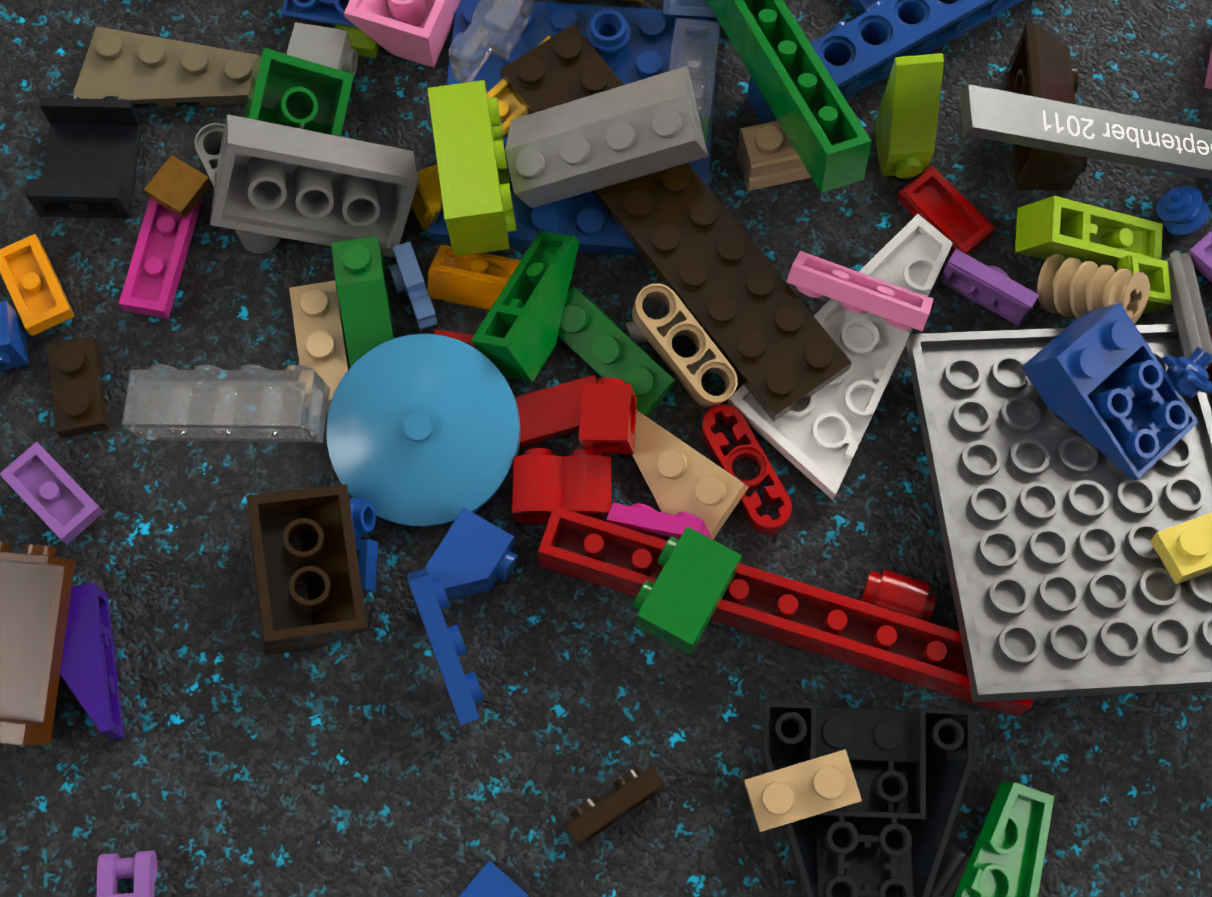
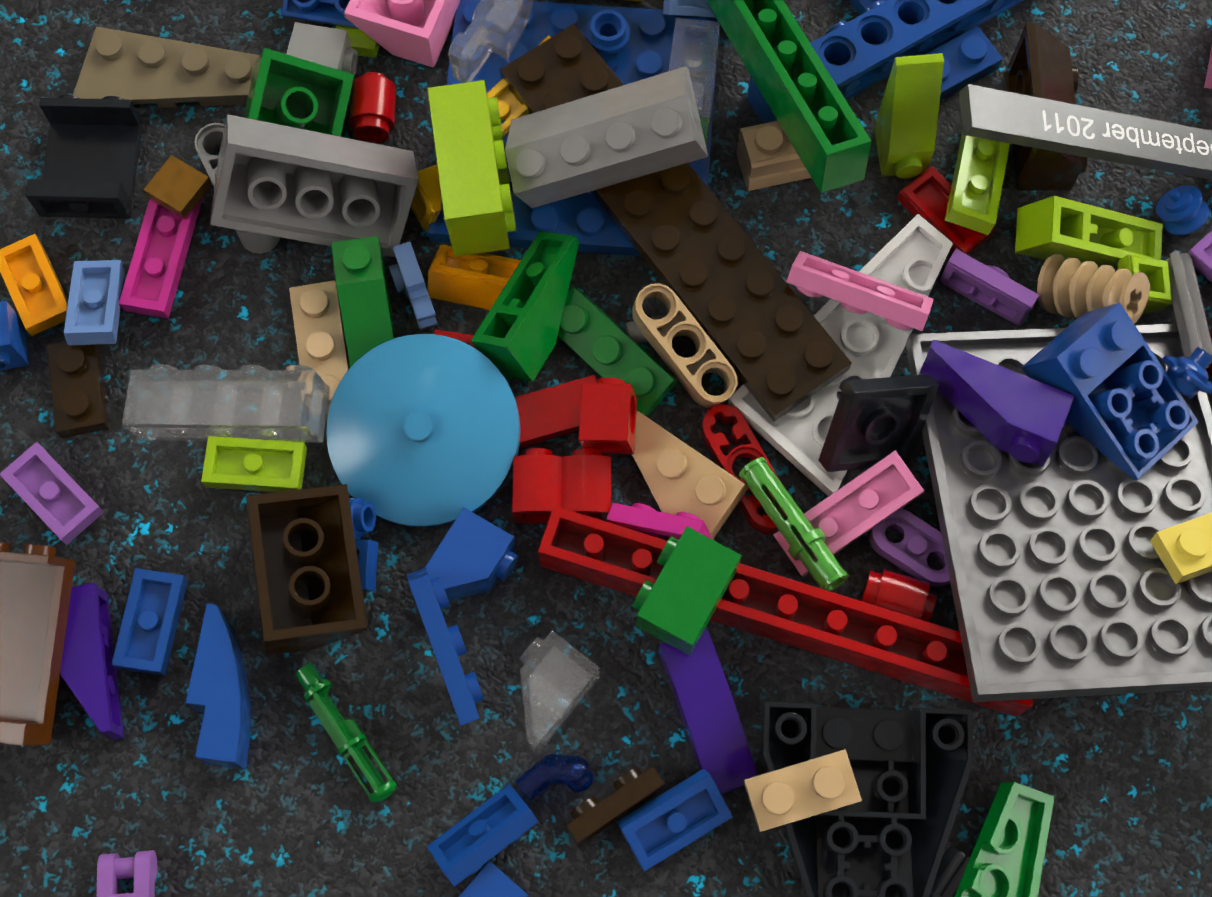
none -> medium blue plate [64,260,125,345]
none -> blue plate [111,568,188,676]
none -> blue slope [186,604,251,770]
none -> lime plate [201,436,307,492]
none -> green piece [295,663,397,803]
none -> red brick [349,72,396,143]
none -> blue plate [427,783,539,887]
none -> clear blue arm [514,753,594,801]
none -> clear slope [520,630,600,756]
none -> blue plate [616,769,732,871]
none -> dark purple slope [658,628,757,794]
none -> bright green pin [739,457,849,592]
none -> bright pink plate [774,450,925,576]
none -> black tile [818,374,939,472]
none -> medium lavender plate [869,508,950,587]
none -> dark purple slope [920,339,1074,467]
none -> blue plate [925,26,1003,100]
none -> lime plate [945,130,1010,235]

